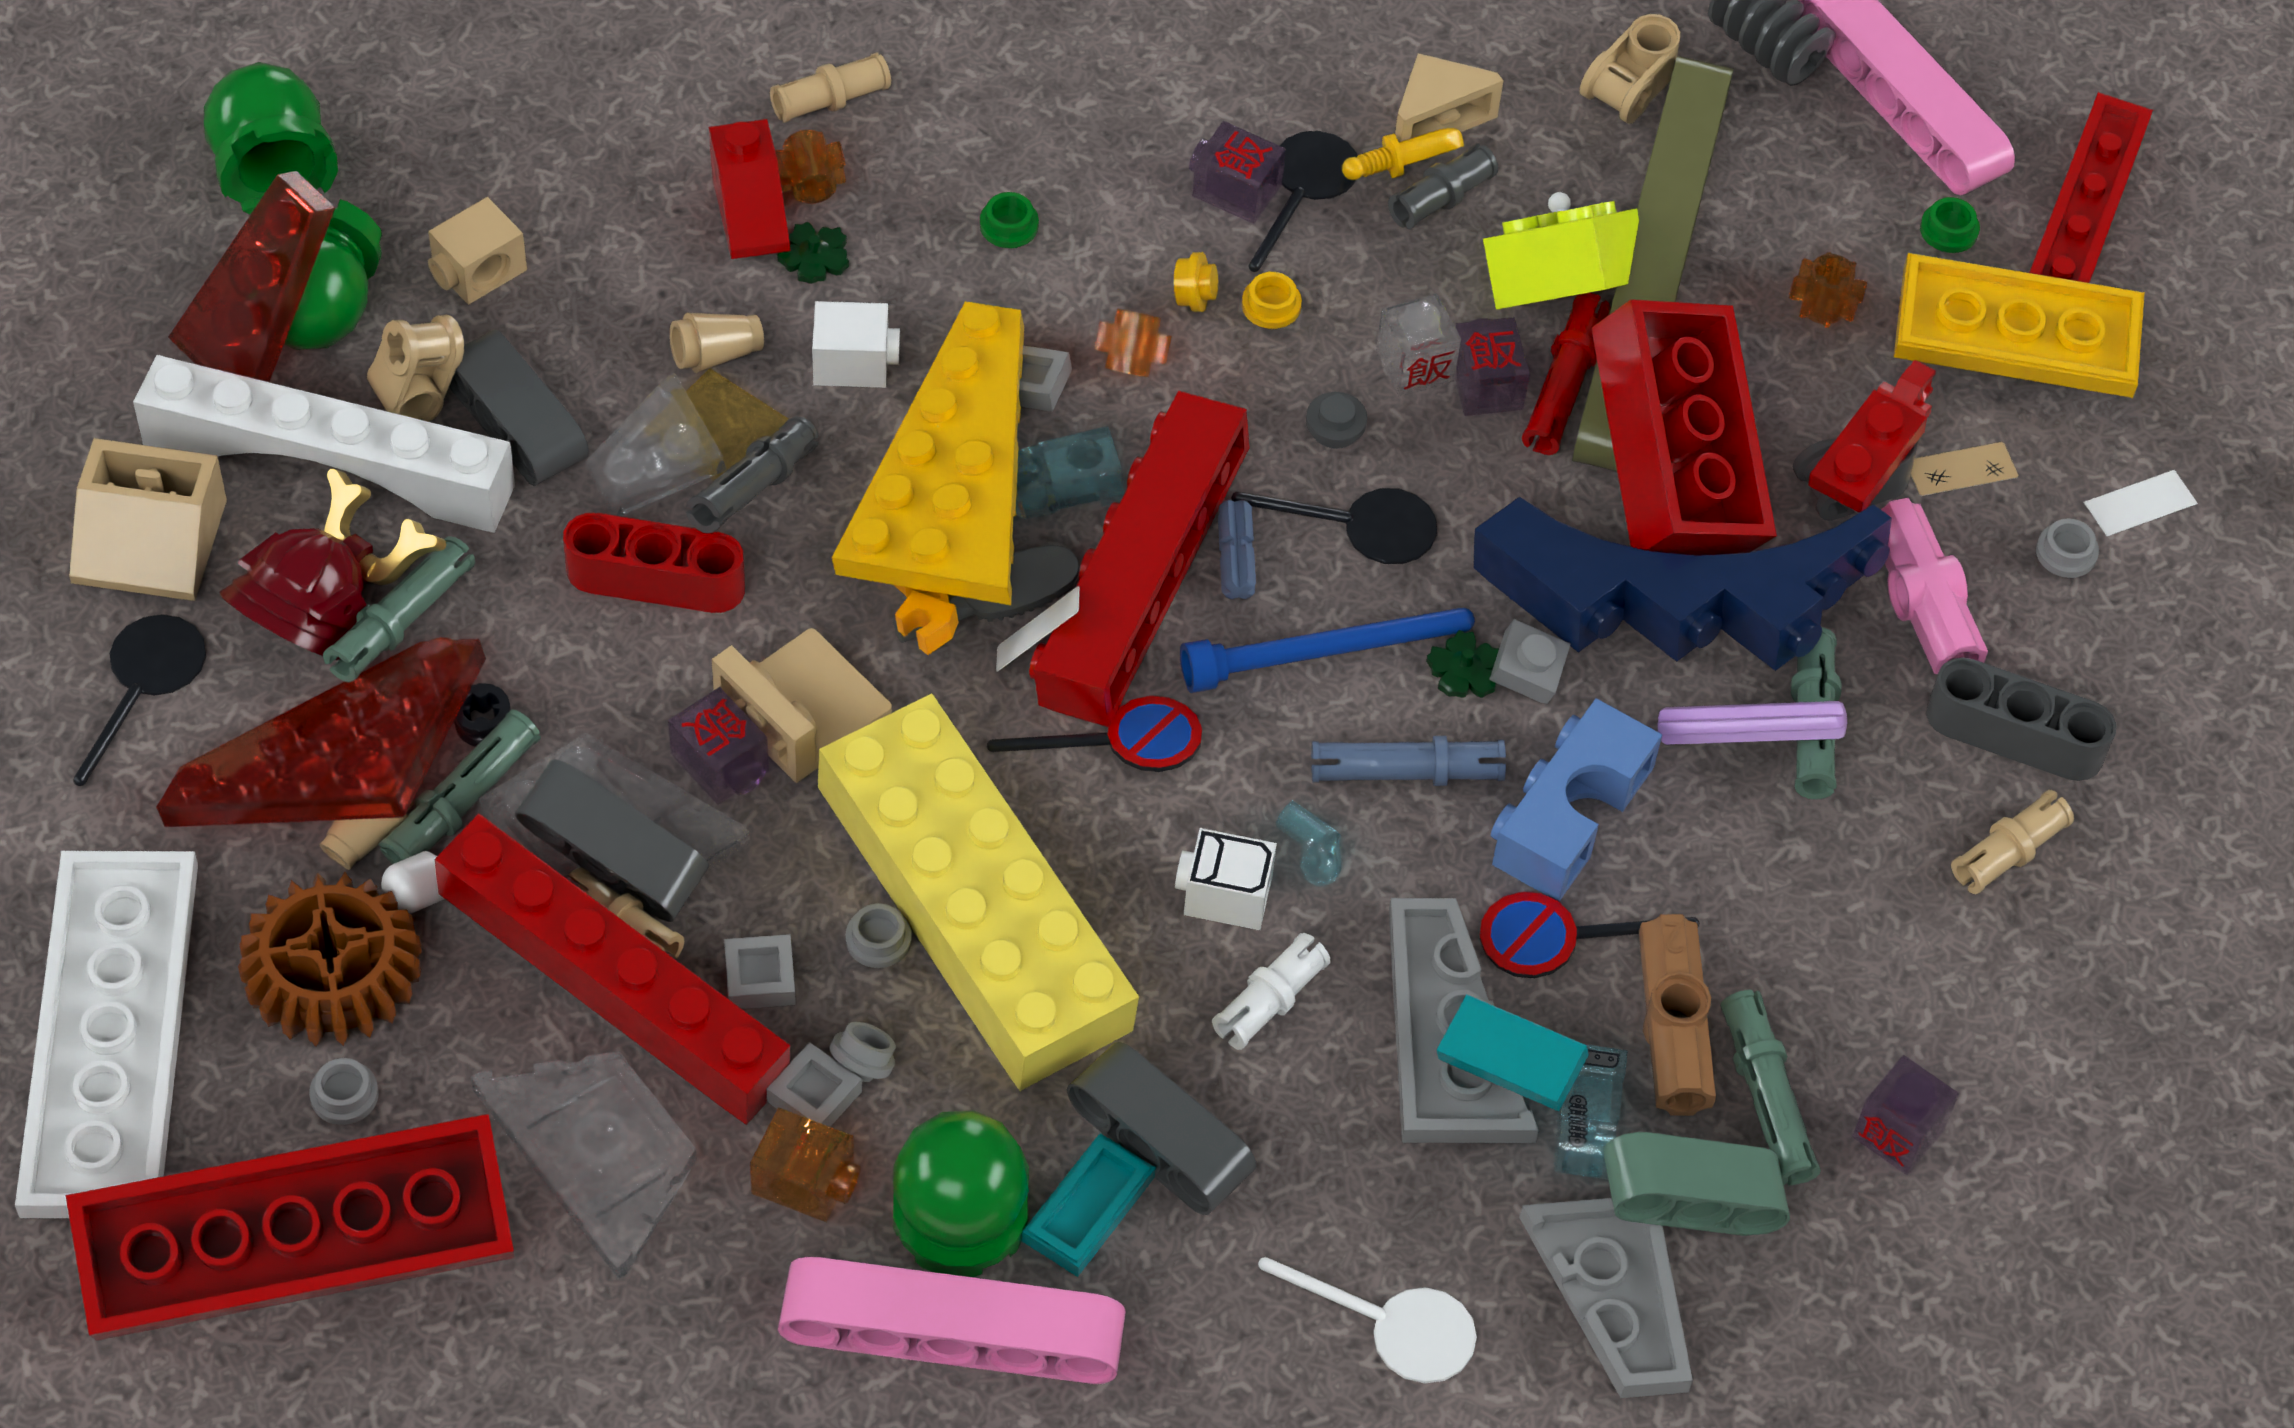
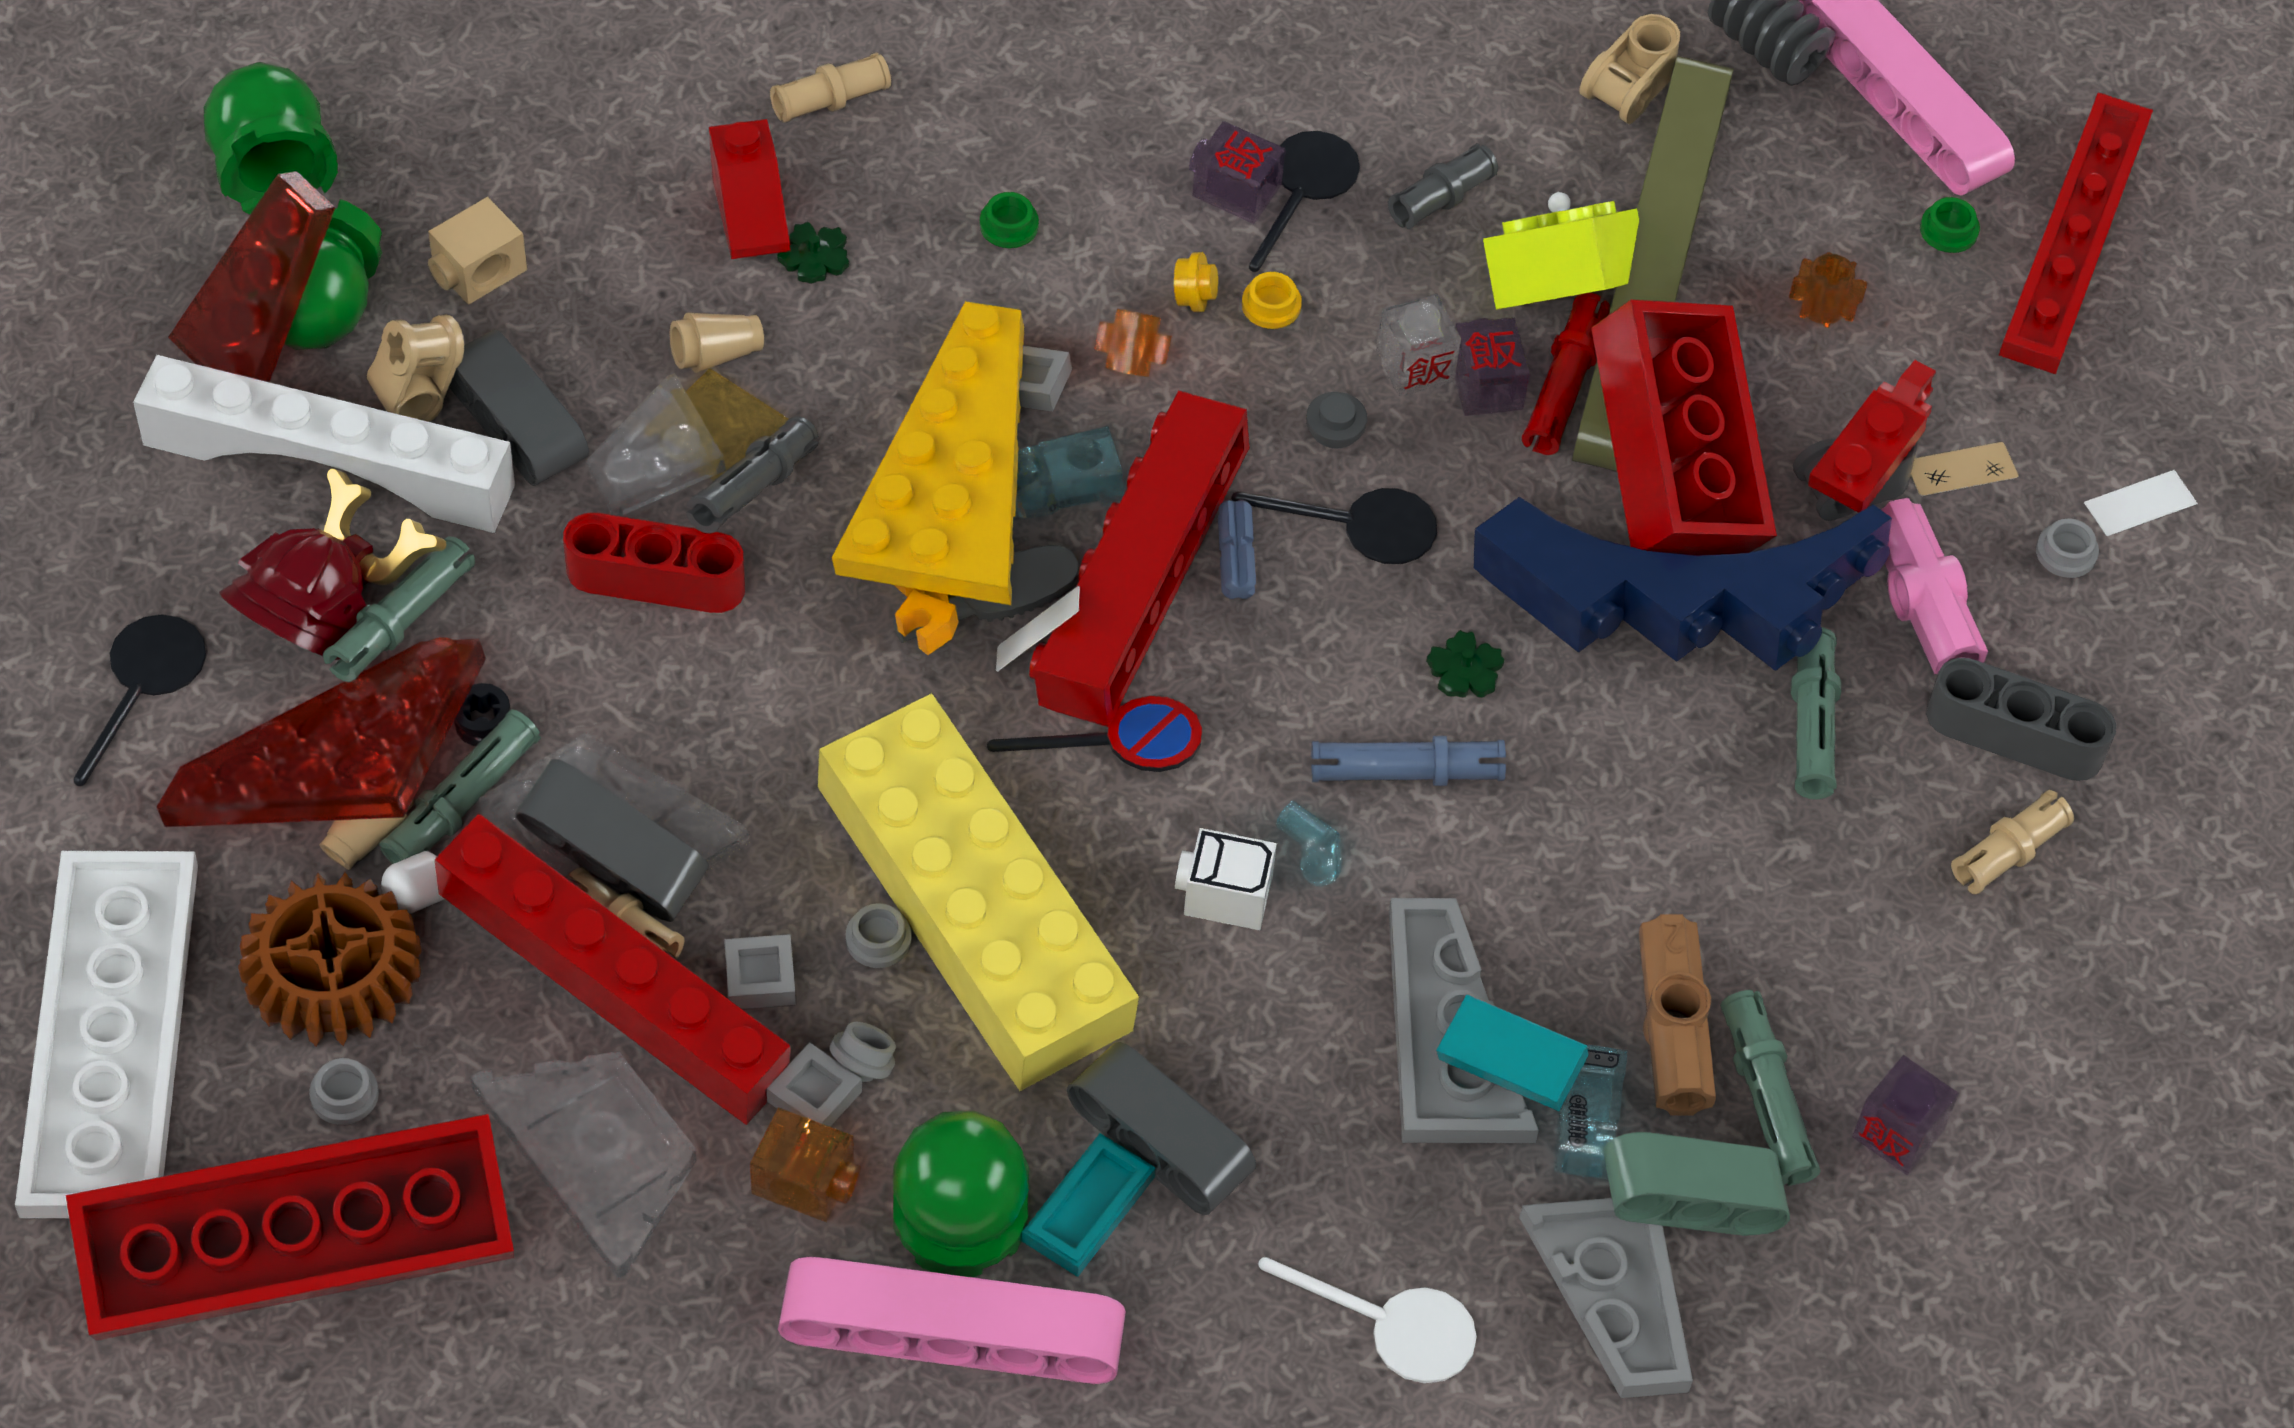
tan slope [69,438,227,601] -> none
clear purple brick [668,687,769,805] -> none
tan bracket [712,628,892,783] -> none
clear orange gear [775,130,846,204] -> none
white brick [812,301,900,388] -> none
blue piece [1180,608,1475,693] -> none
white pin [1212,933,1330,1050] -> none
yellow piece [1342,128,1464,180] -> none
tan slope [1395,53,1504,142] -> none
piece [1480,892,1700,979] -> none
light grey plate [1489,619,1570,704] -> none
medium blue arch [1490,698,1662,901] -> none
lavender axle [1658,701,1847,745] -> none
yellow tile [1894,253,2145,398] -> none

